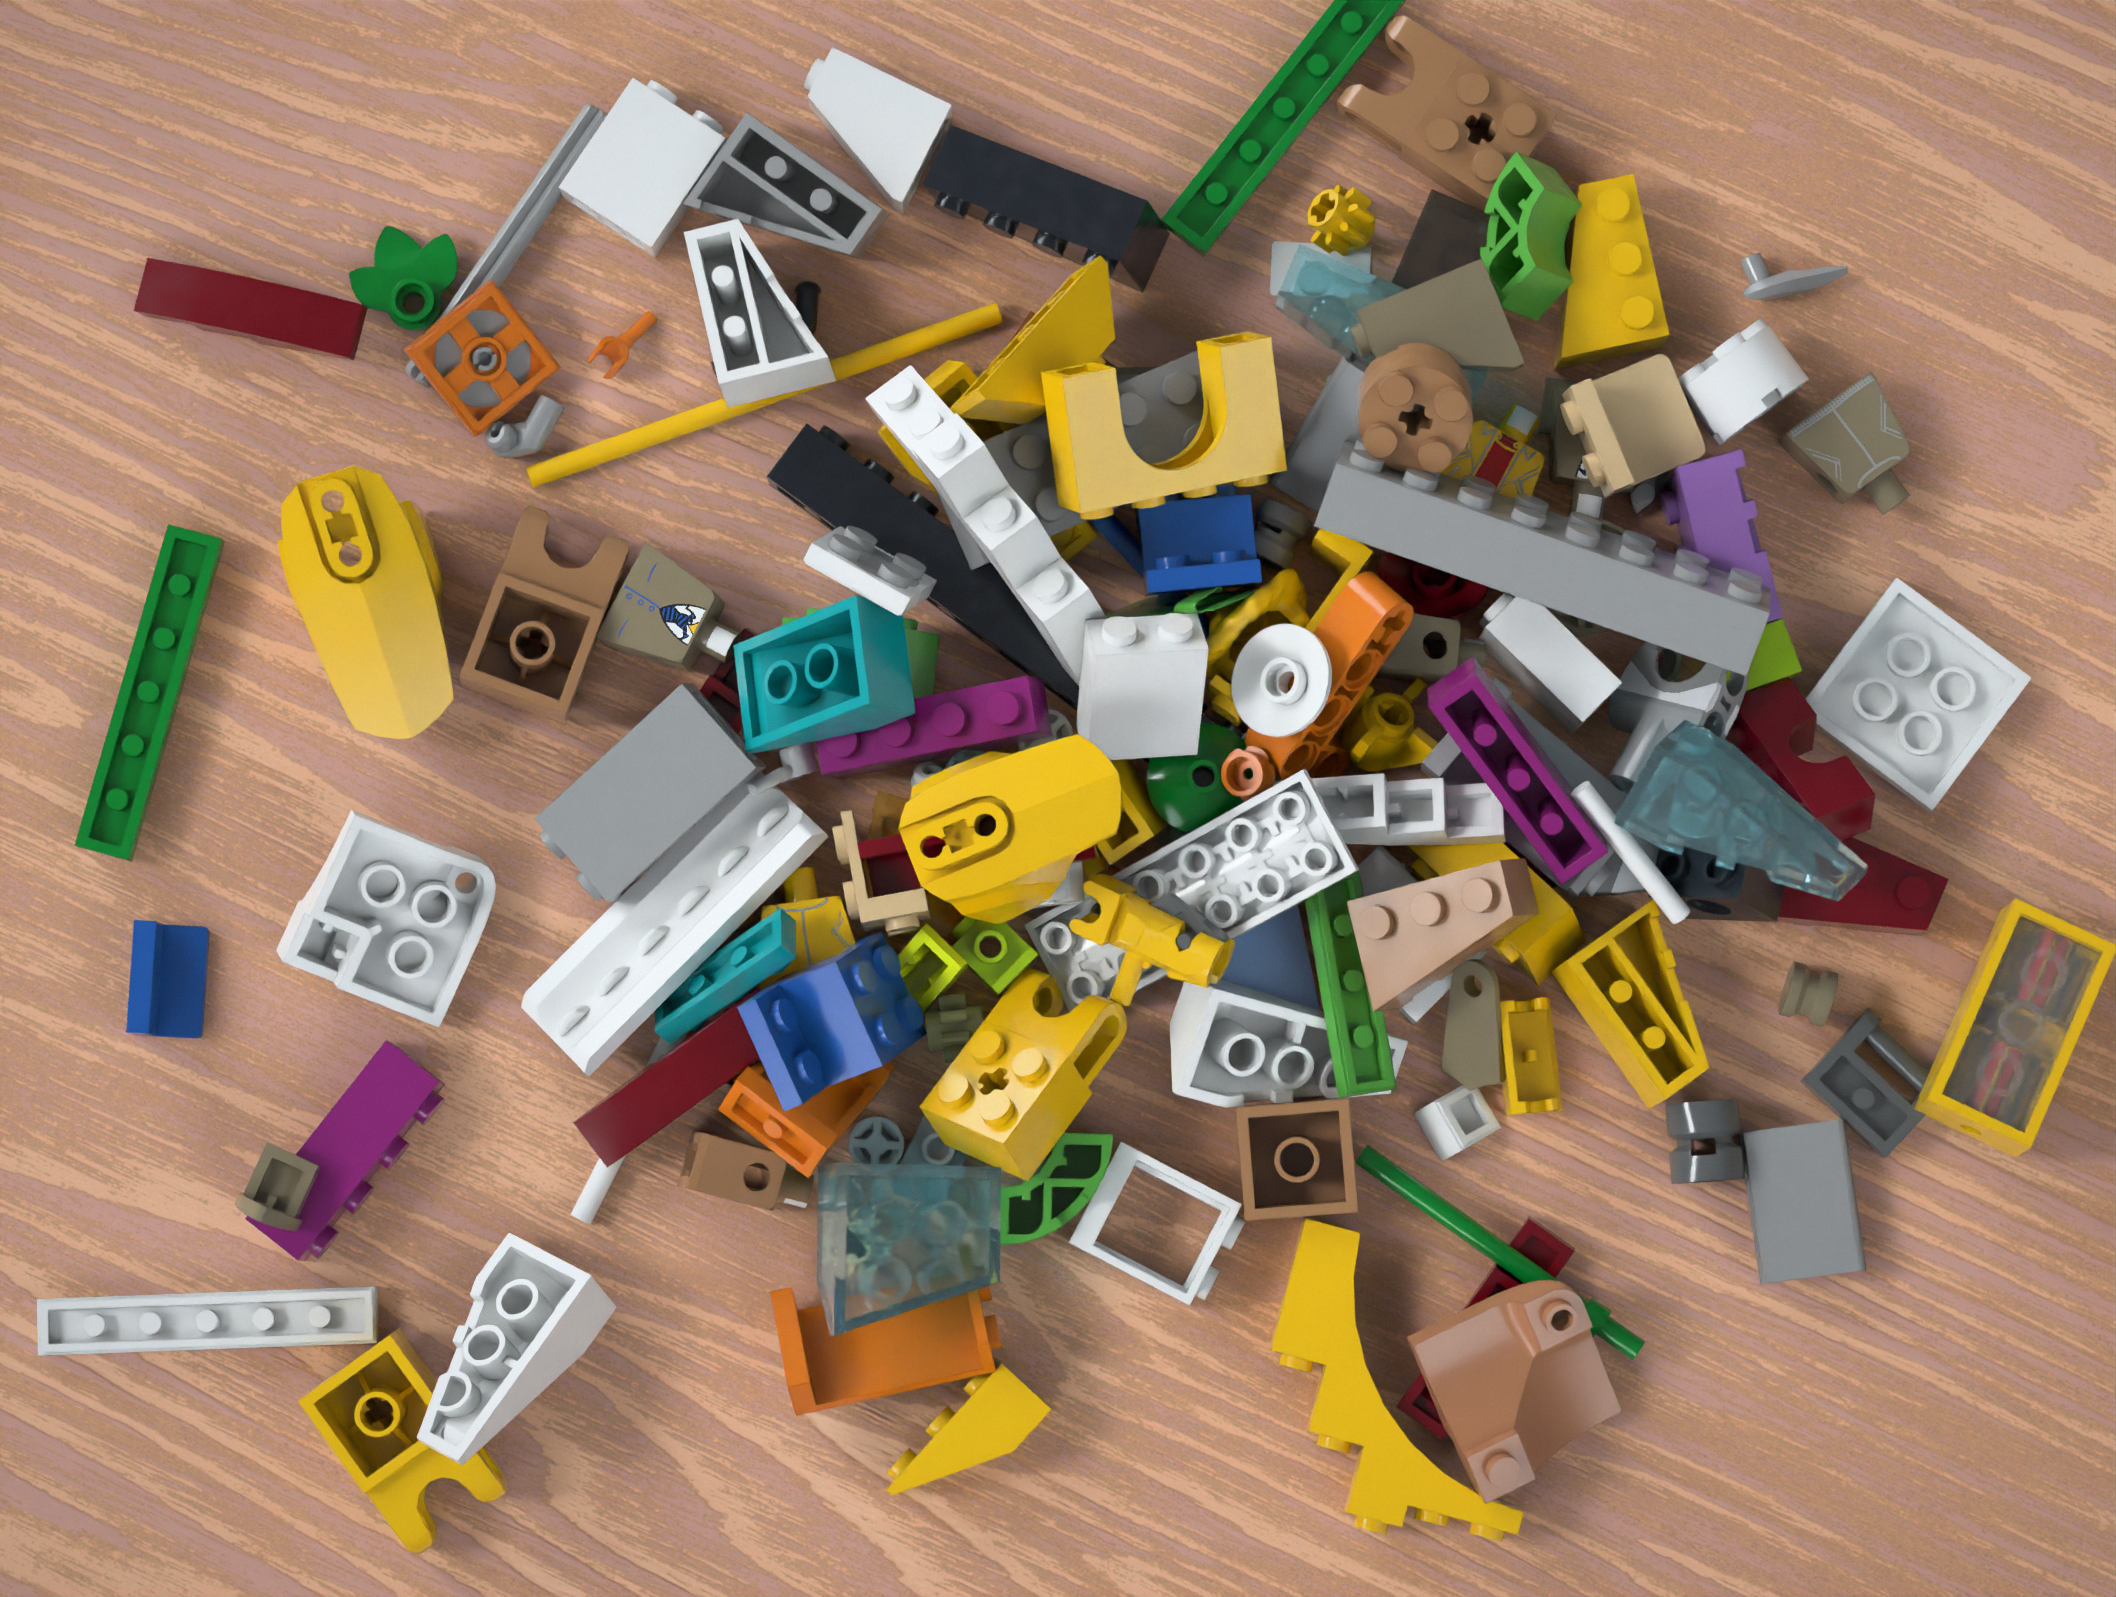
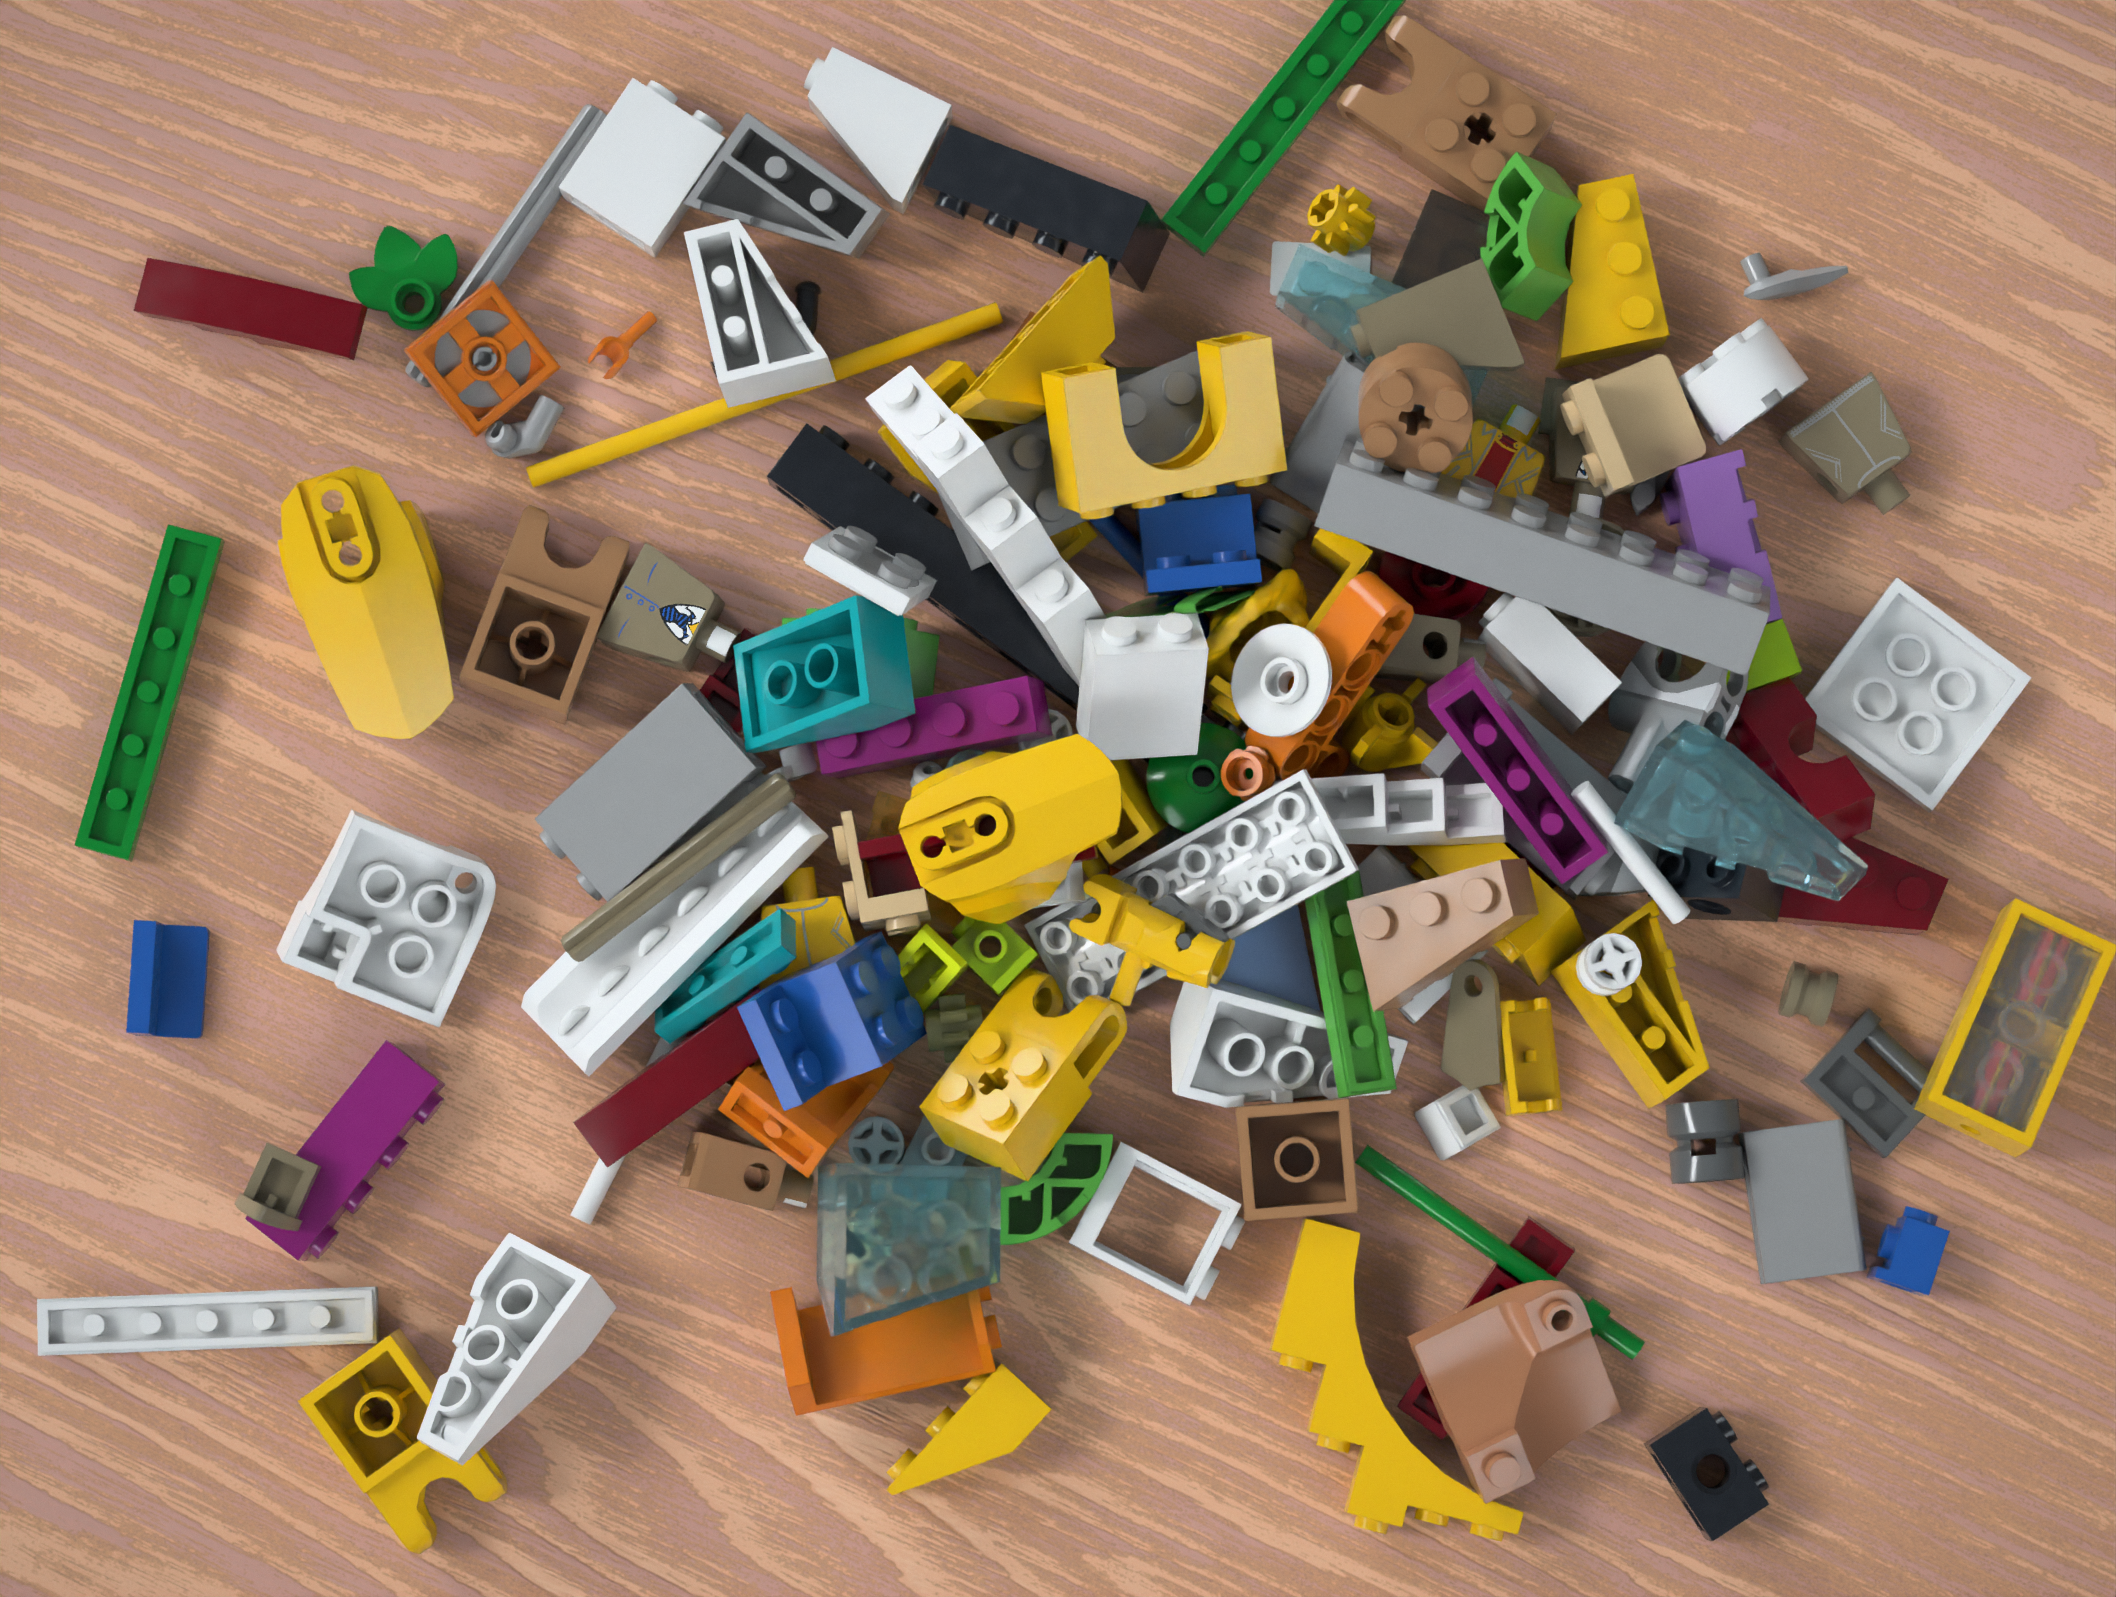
none -> dark tan axle [561,773,796,962]
none -> white wheel [1576,933,1642,996]
none -> black brick [1644,1407,1769,1541]
none -> blue brick [1866,1206,1950,1296]

